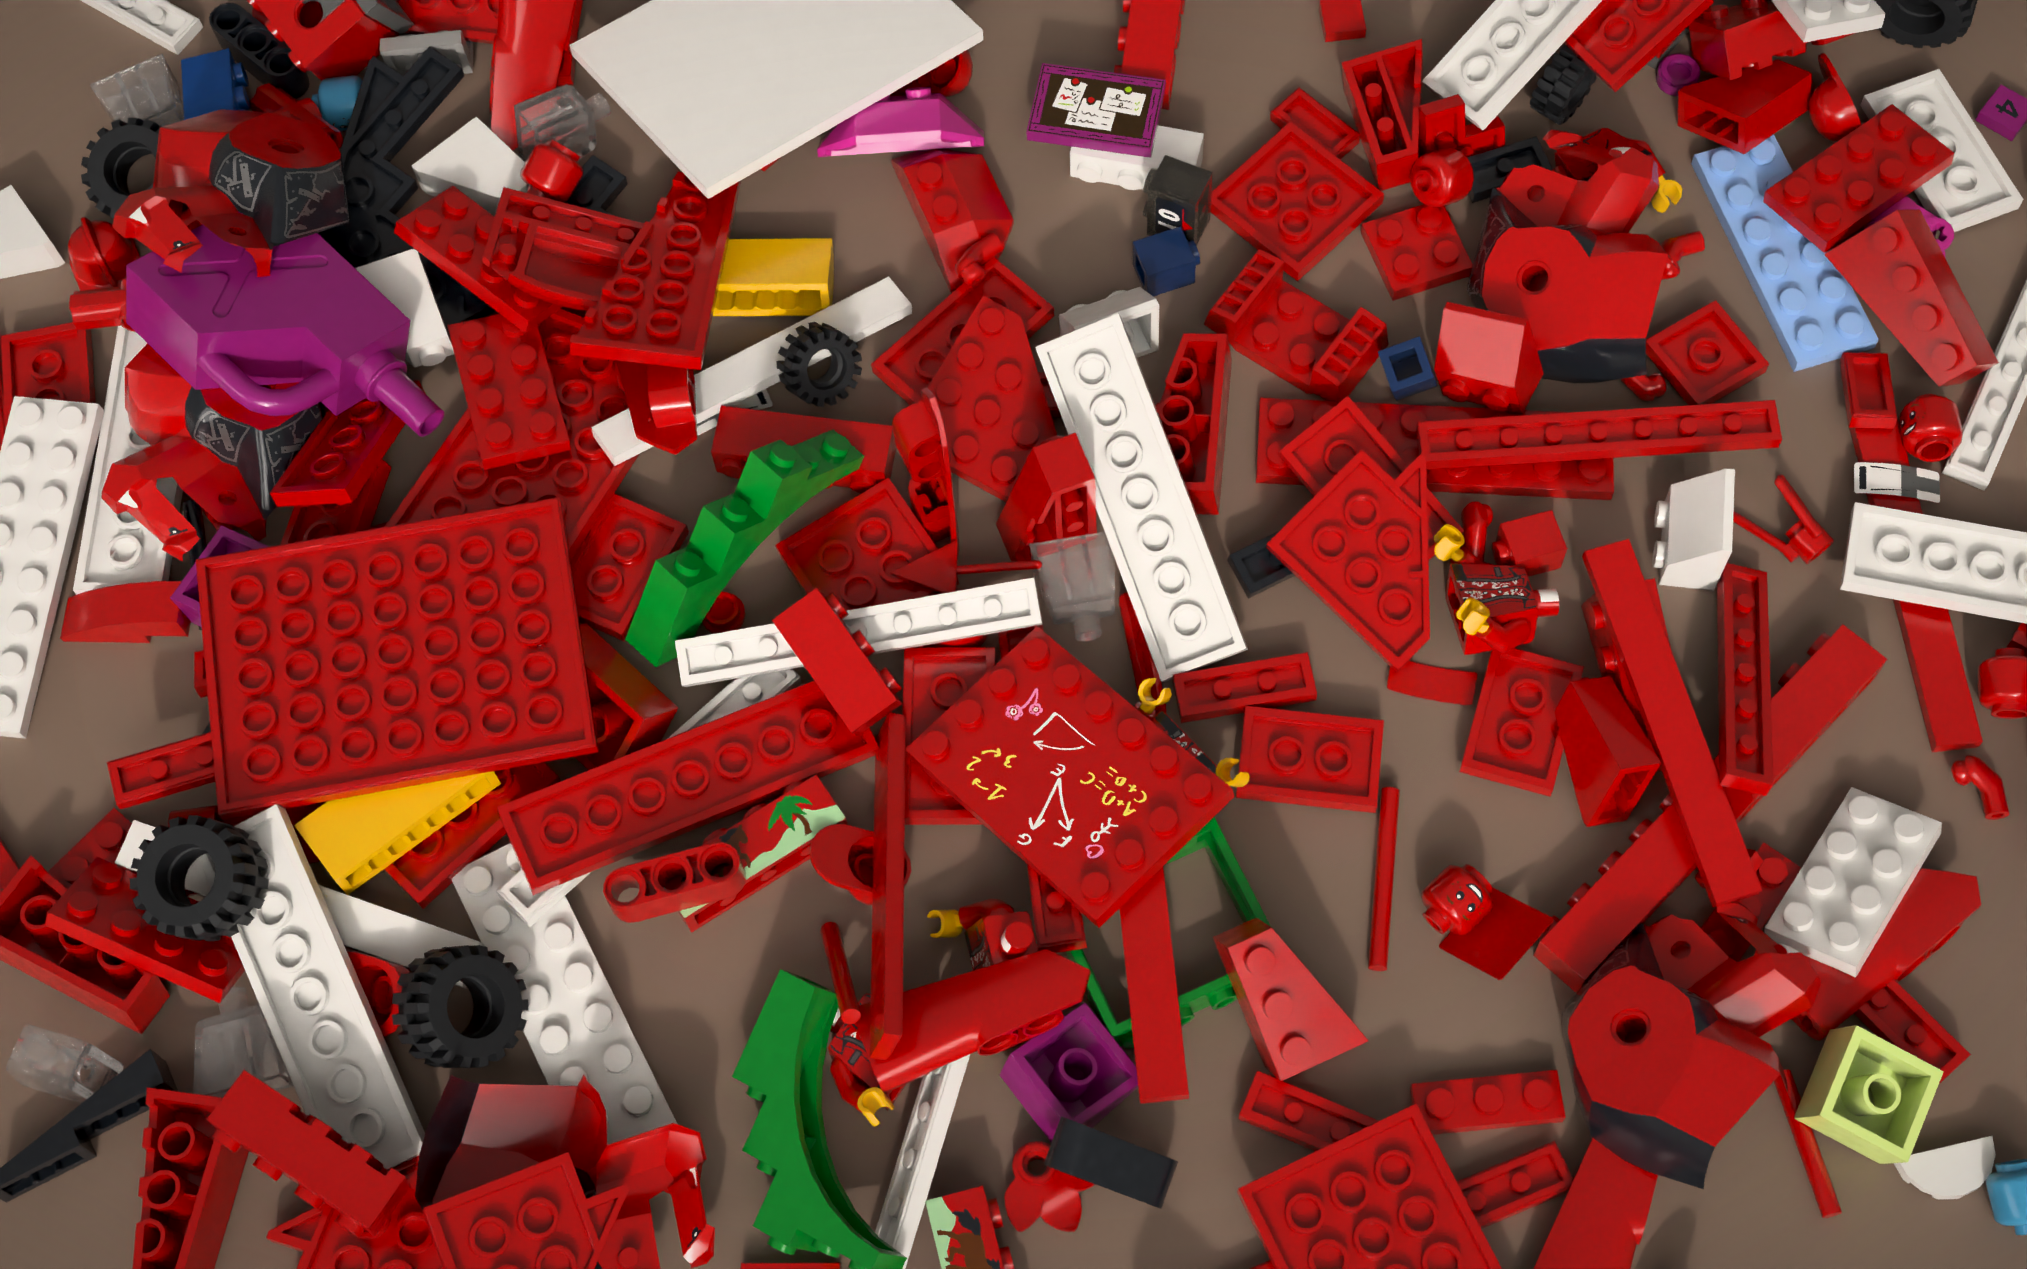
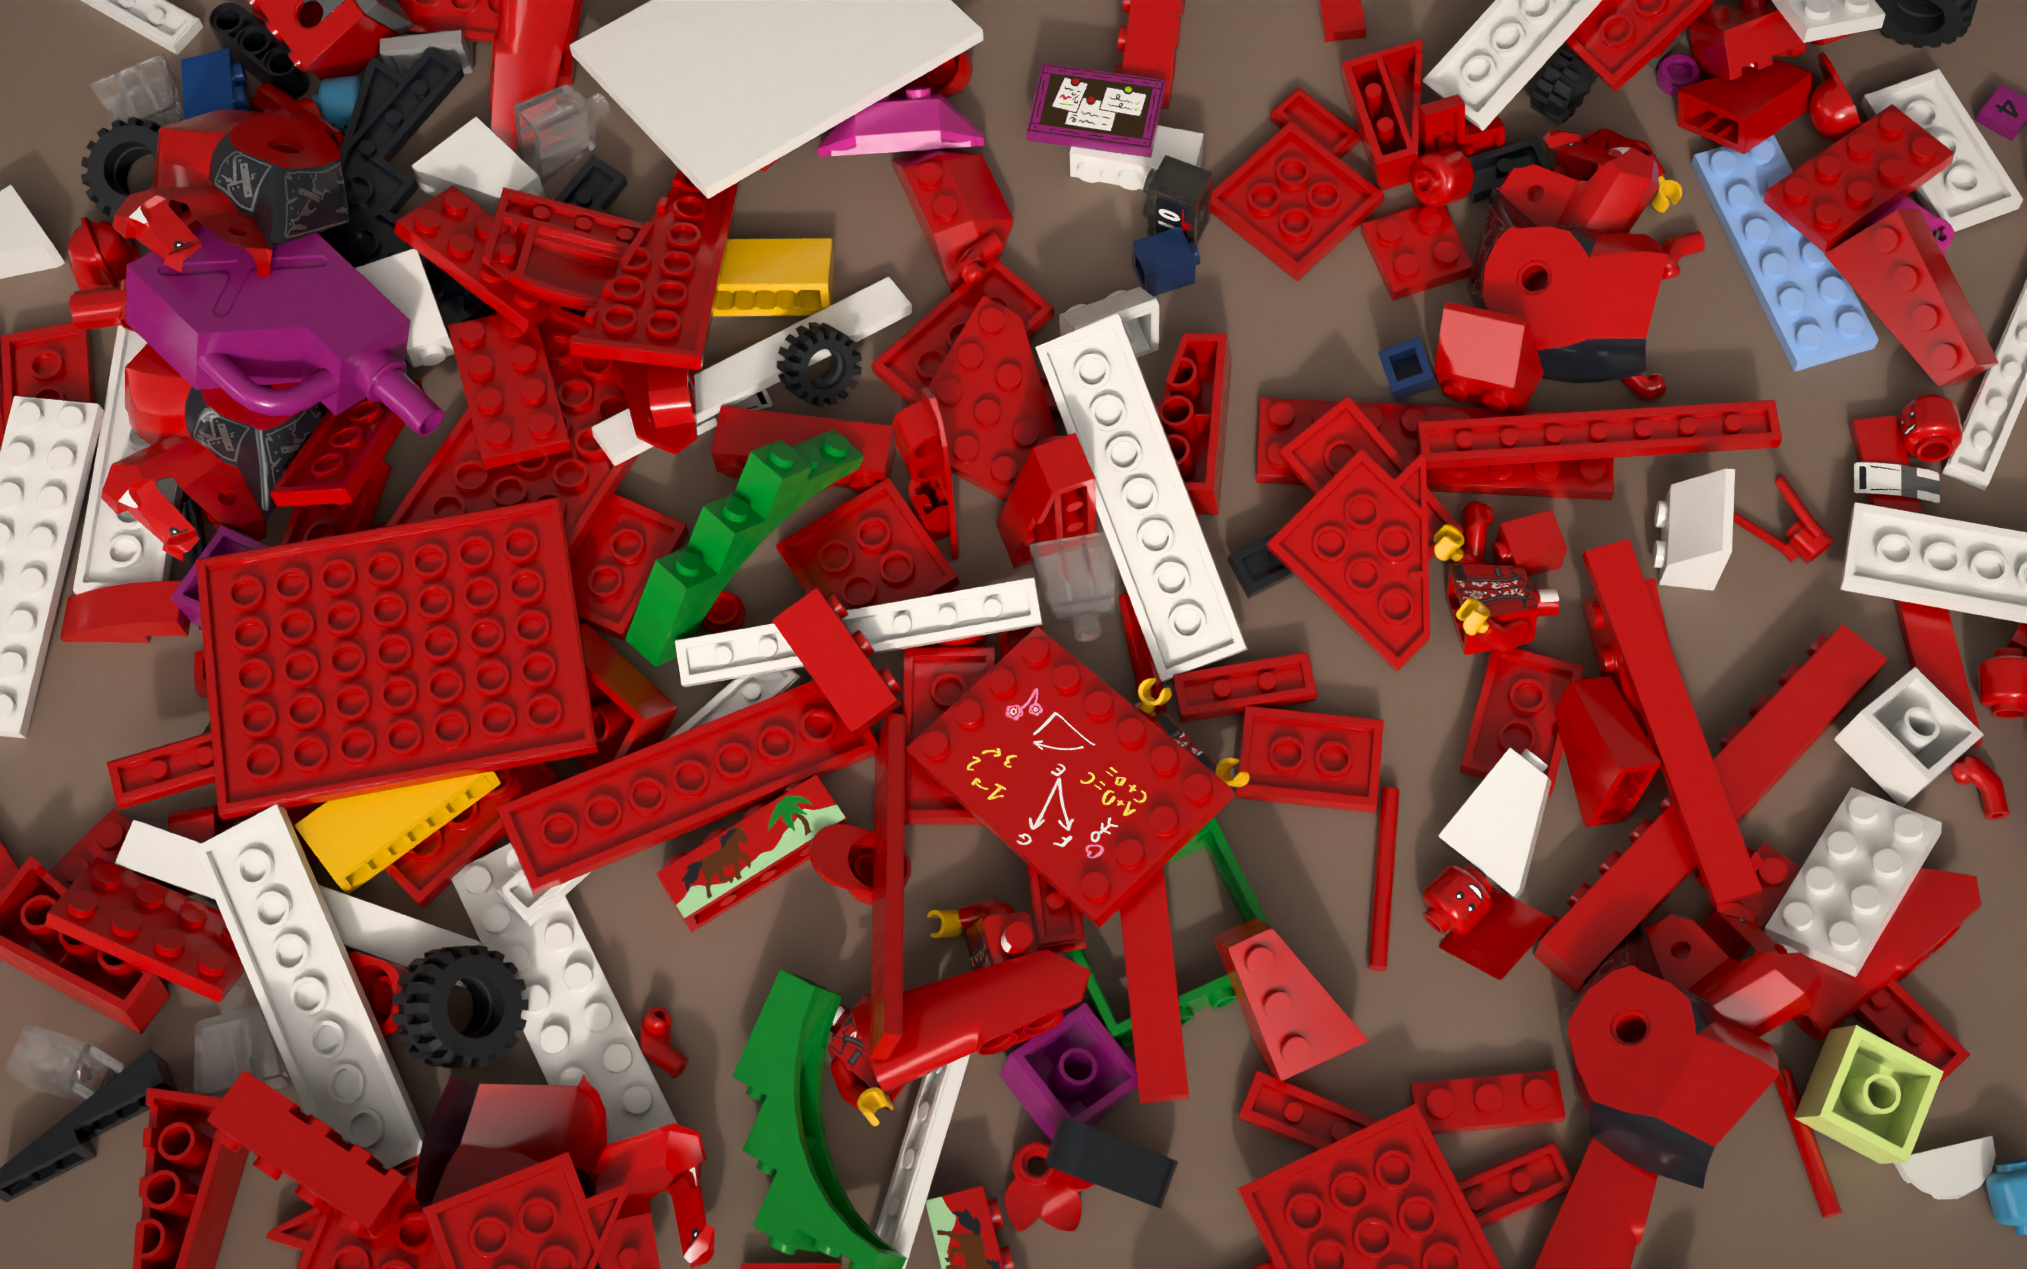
black tyre [129,815,269,941] -> none
red head [520,139,584,203] -> none
red beam [603,842,746,923] -> none
red bar [820,922,861,1024] -> none
red piece [890,540,1042,594] -> none
red plate [1204,249,1389,403] -> none
red sticker [1387,661,1478,705] -> none
red plate [1646,300,1769,405] -> none
red plate [1717,563,1773,796] -> none
red tile [1840,352,1897,429] -> none
none -> red arm [640,1006,689,1079]
none -> white slope [1438,748,1551,899]
none -> white slope [1834,667,1984,807]

